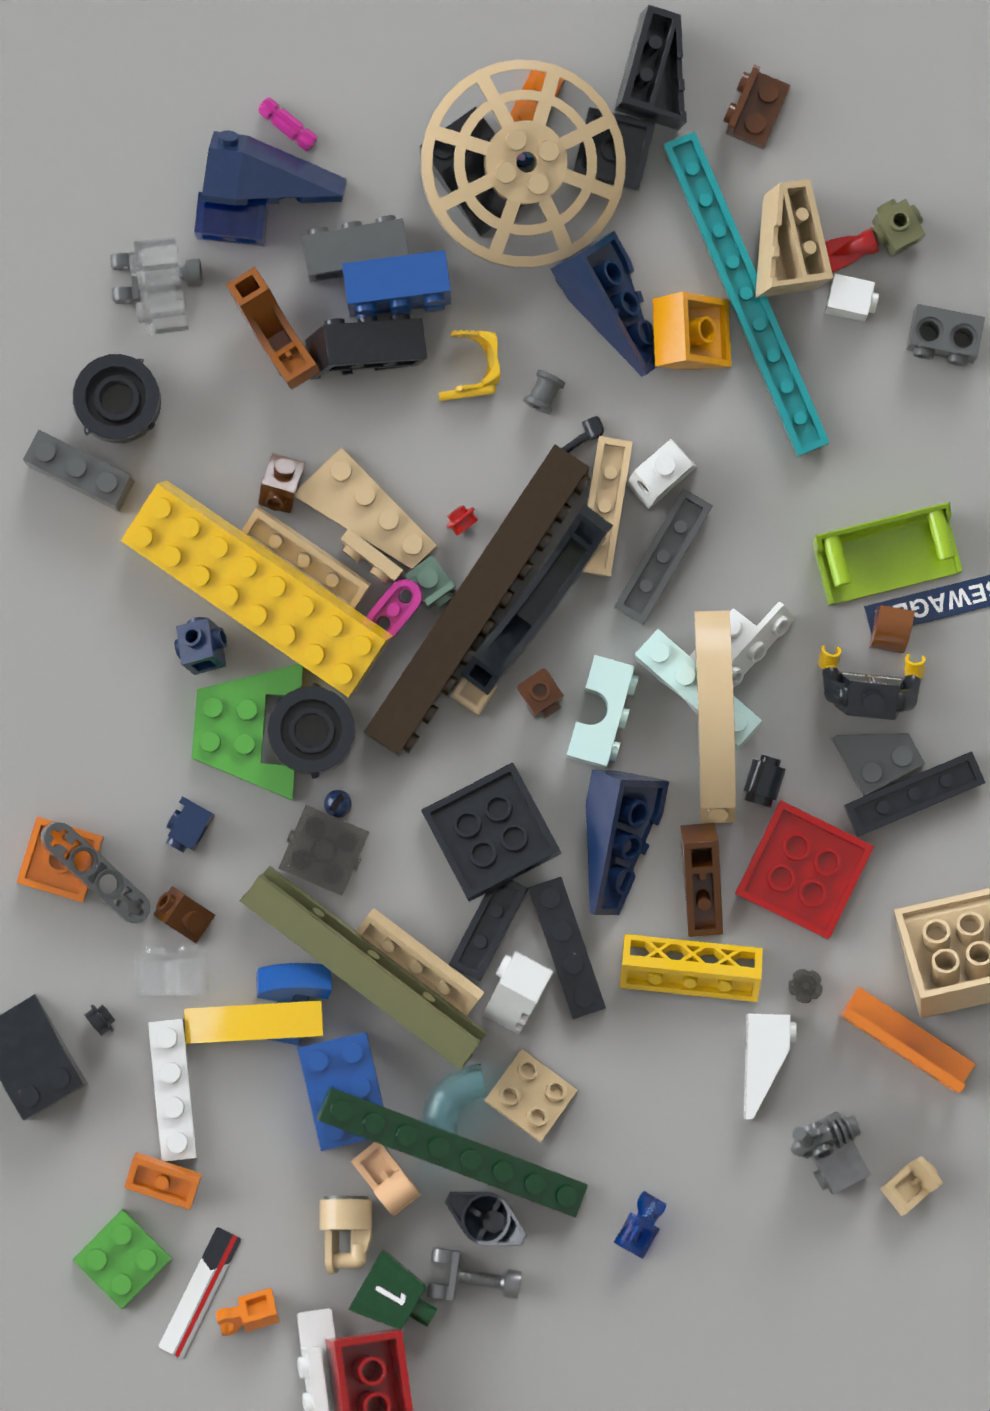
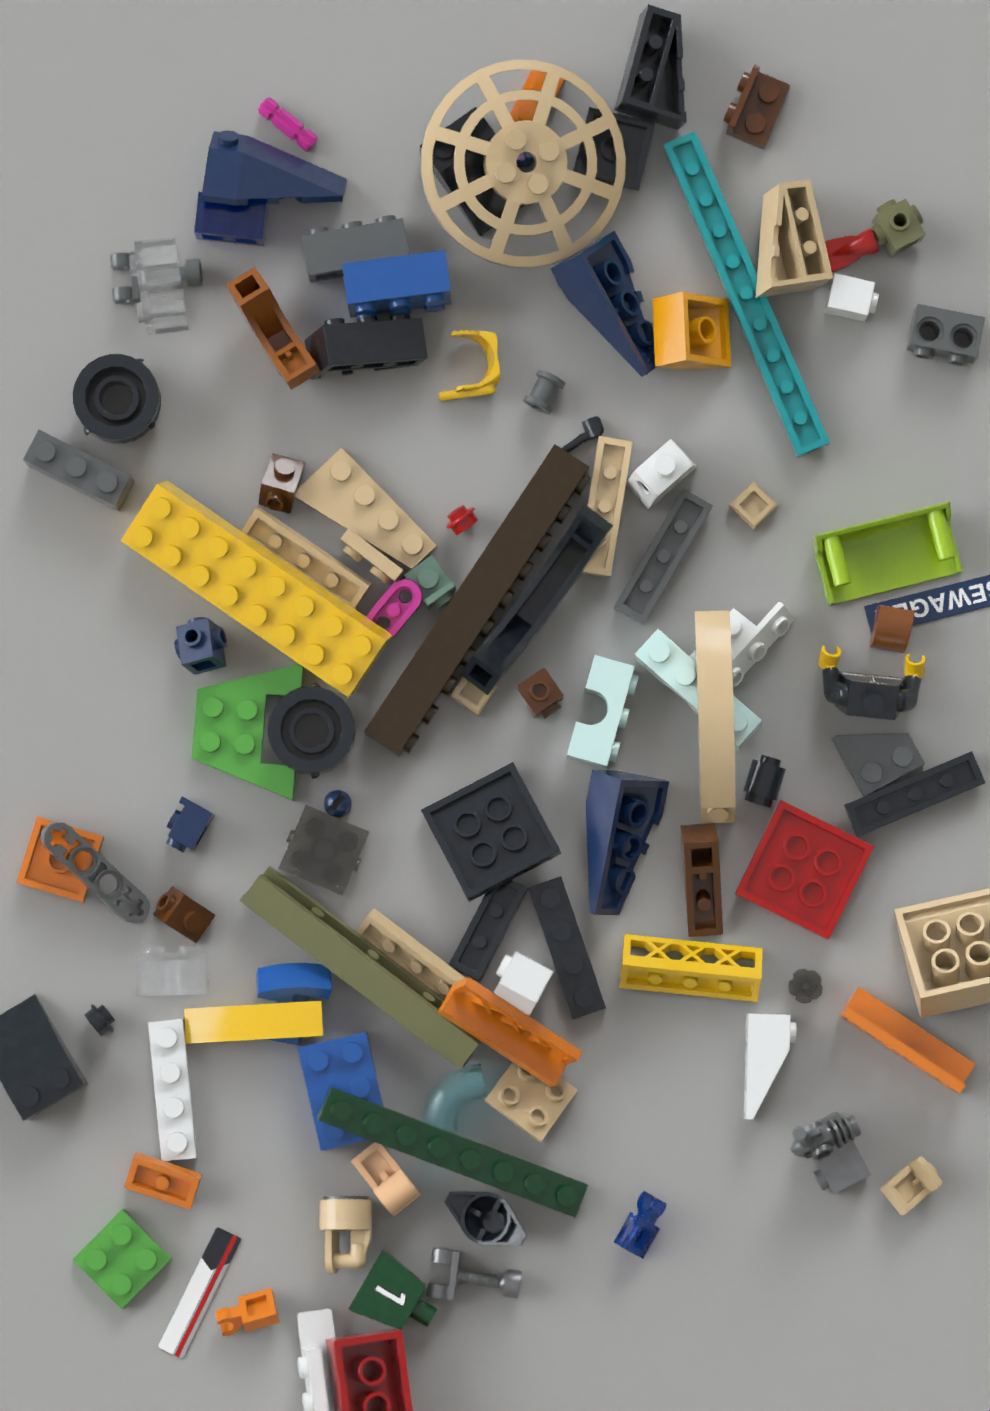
none -> orange fence [437,977,583,1087]
none -> tan tile [729,481,778,530]

